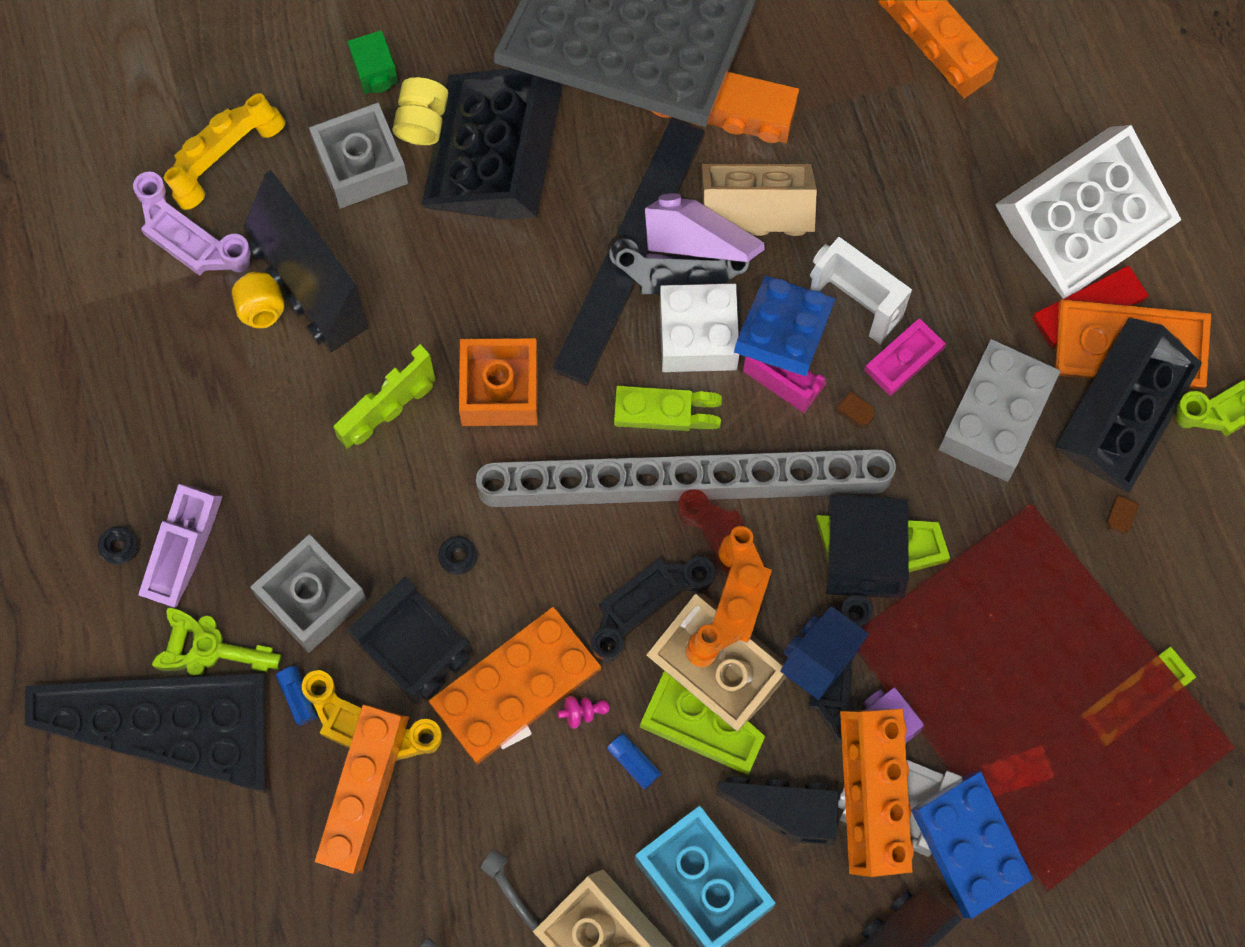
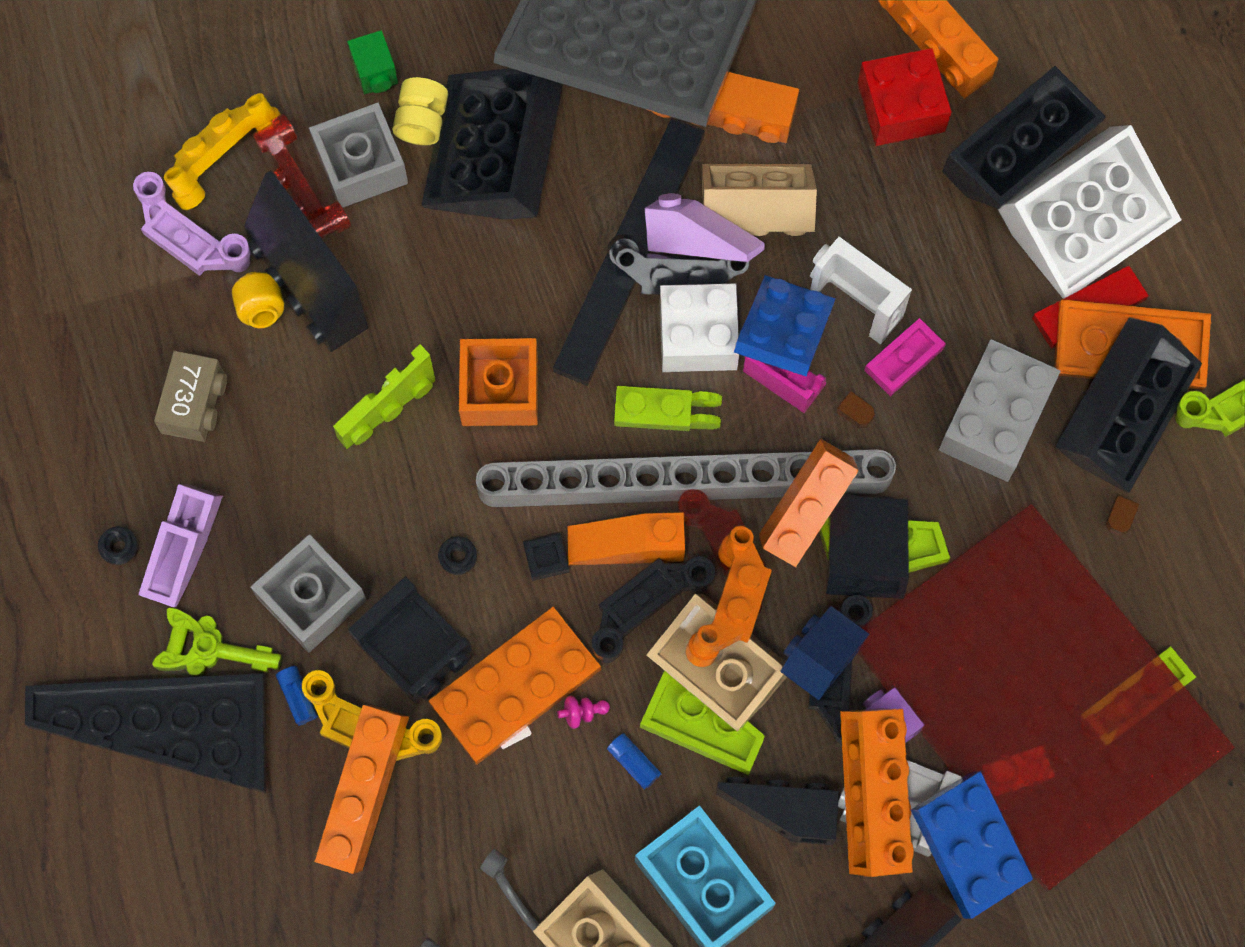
none -> dark tan brick [154,351,227,442]
none -> clear red plate [252,114,352,238]
none -> black tile [523,533,570,581]
none -> orange slope [568,513,685,565]
none -> orange brick [759,439,859,567]
none -> red brick [858,48,952,146]
none -> black slope [942,66,1106,209]

